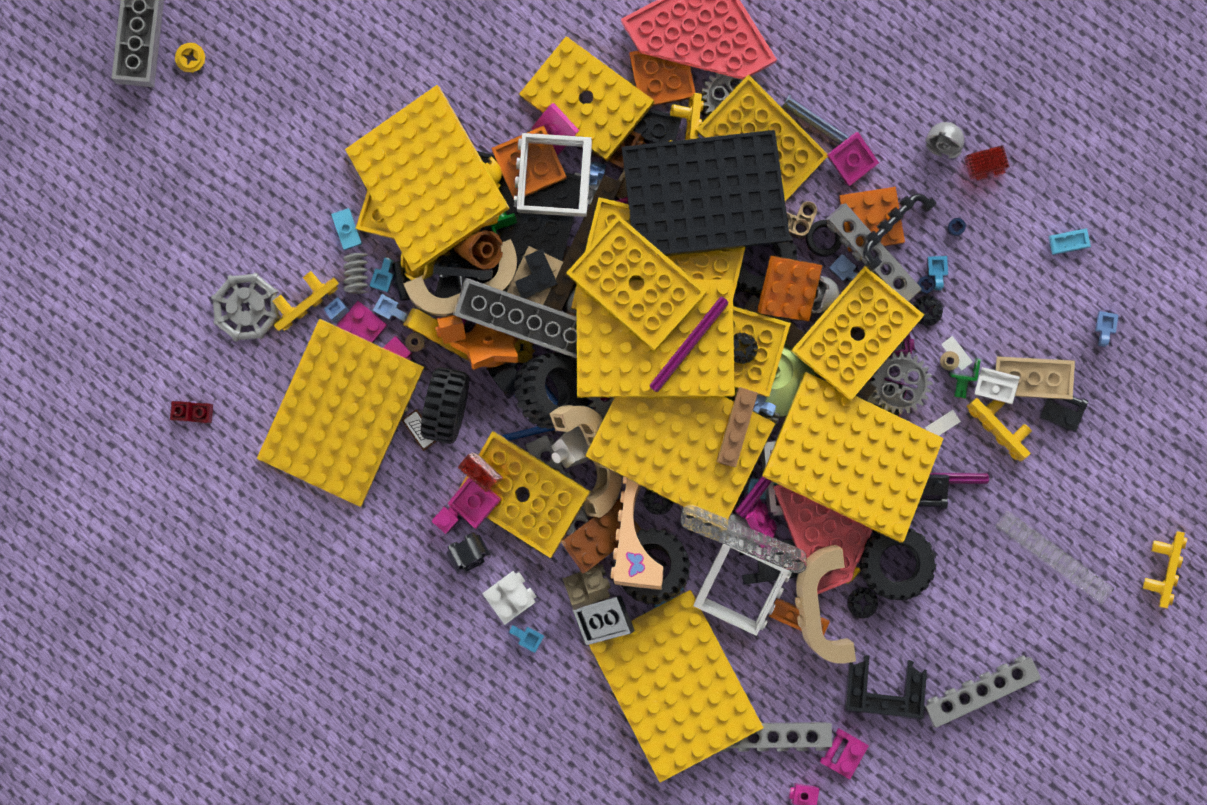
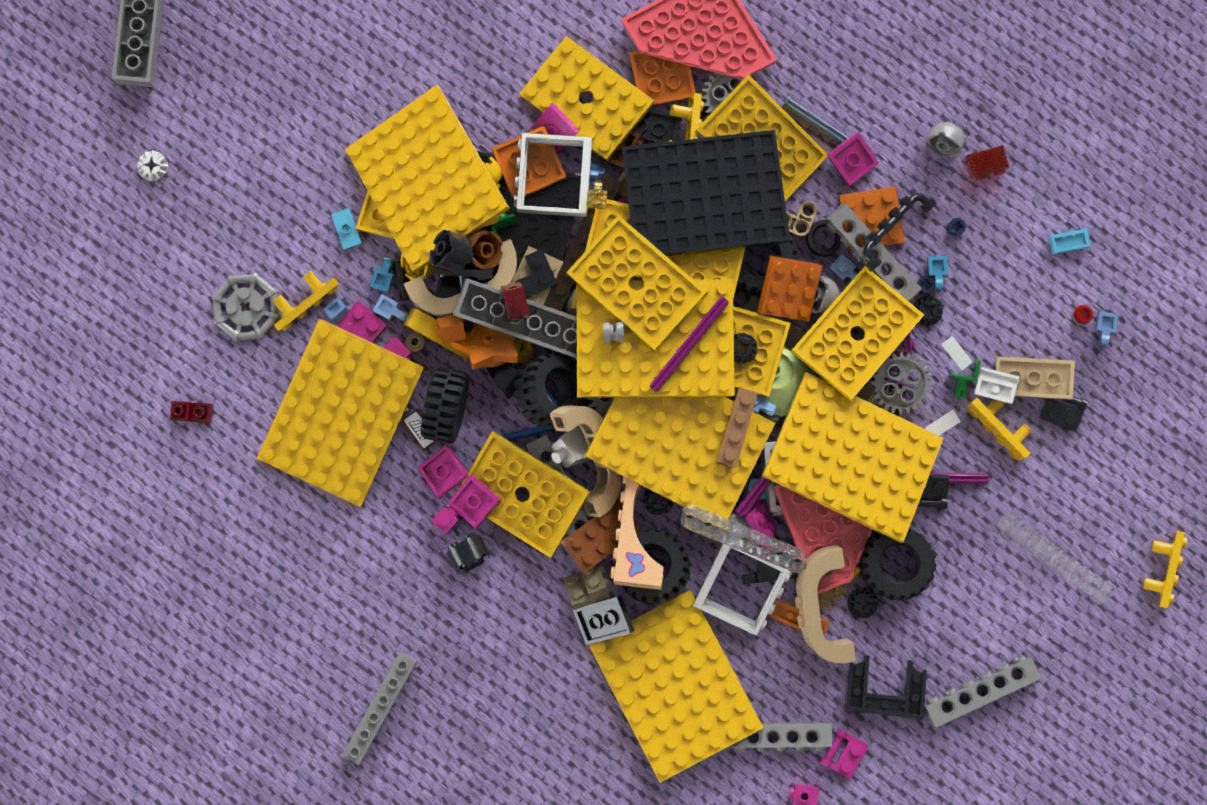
yellow gear [175,43,206,73] -> none
light grey piece [343,253,368,294] -> none
clear red brick [458,452,503,492] -> none
white plate [482,571,537,625] -> none
dark azure plate [509,625,544,653] -> none
tan plate [940,351,959,370] -> none
none -> white gear [136,150,168,181]
none -> light grey brick [342,652,418,765]
none -> dark pink plate [417,444,470,499]
none -> black brick [429,230,473,275]
none -> dark red torso [500,282,530,323]
none -> clear yellow plate [586,181,607,209]
none -> light grey wheel [603,322,624,343]
none -> clear yellow plate [818,586,847,609]
none -> red plate [1073,305,1093,324]

